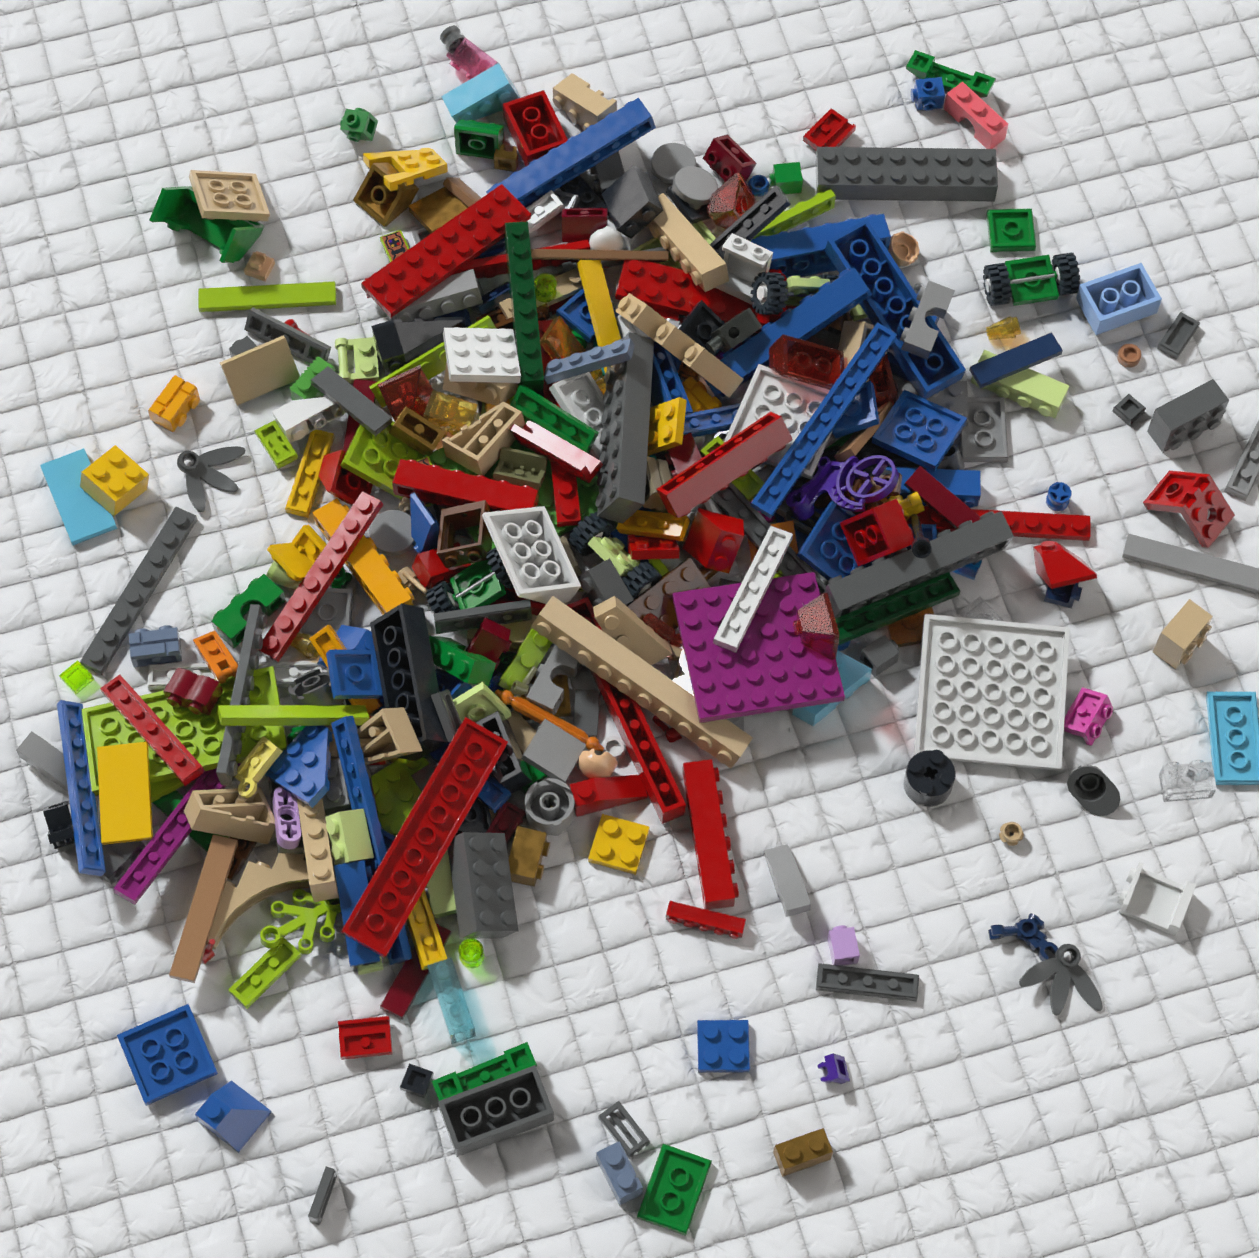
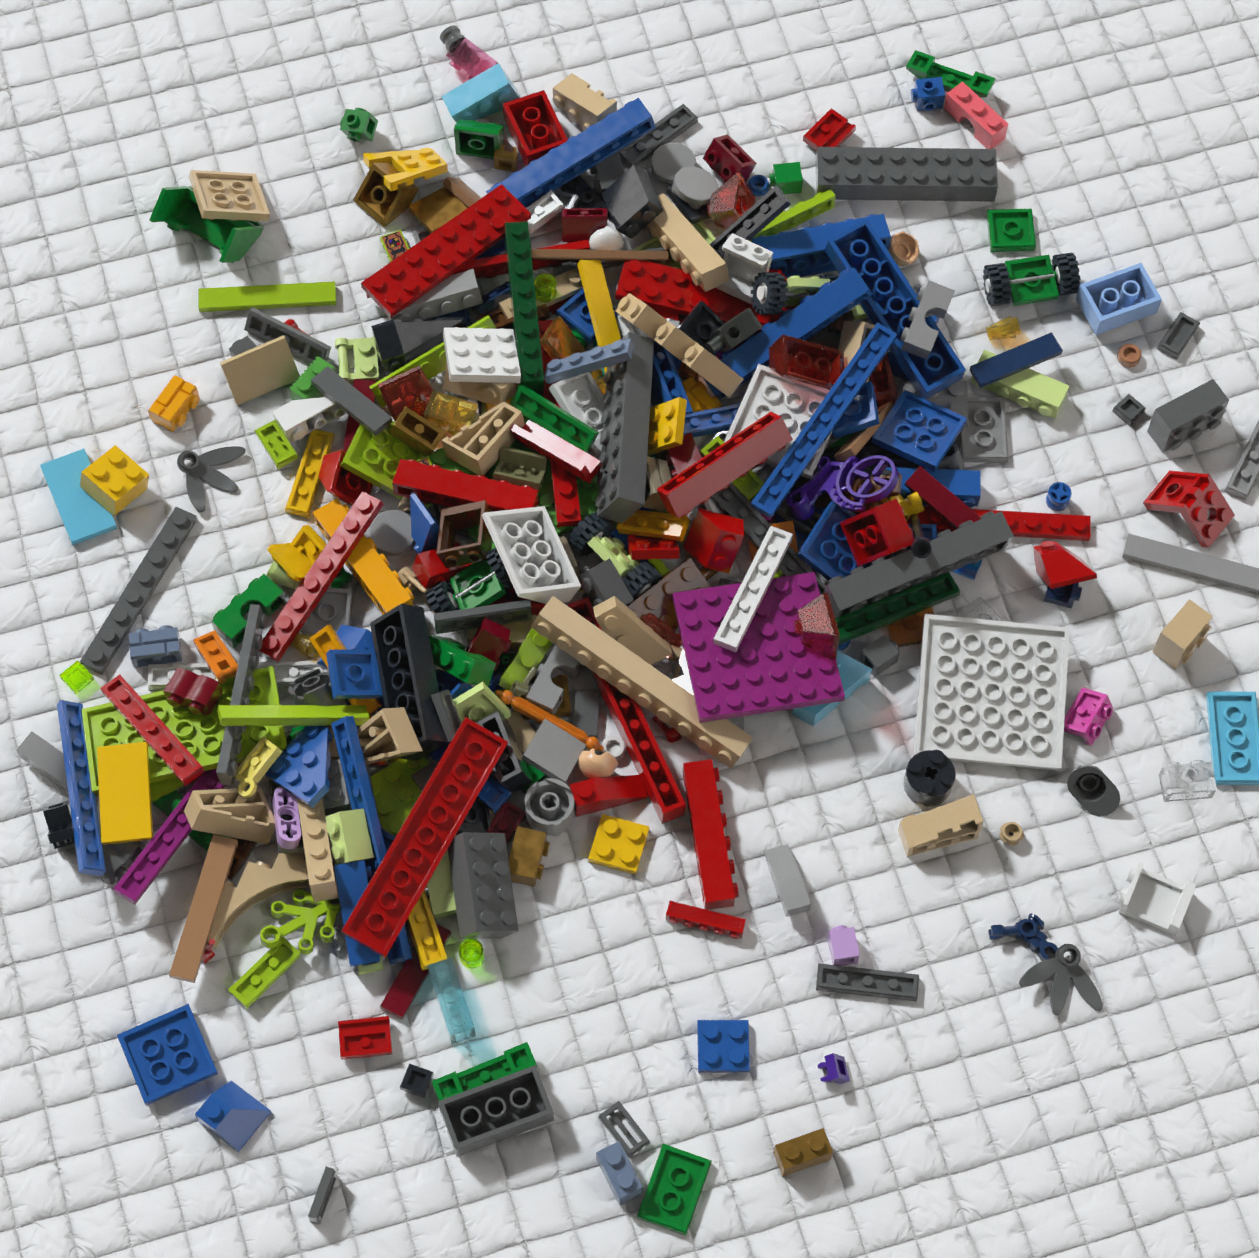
light nougat tile [244,251,275,282] -> none
none -> dark grey tile [619,104,698,169]
none -> tan wedge [898,794,983,857]

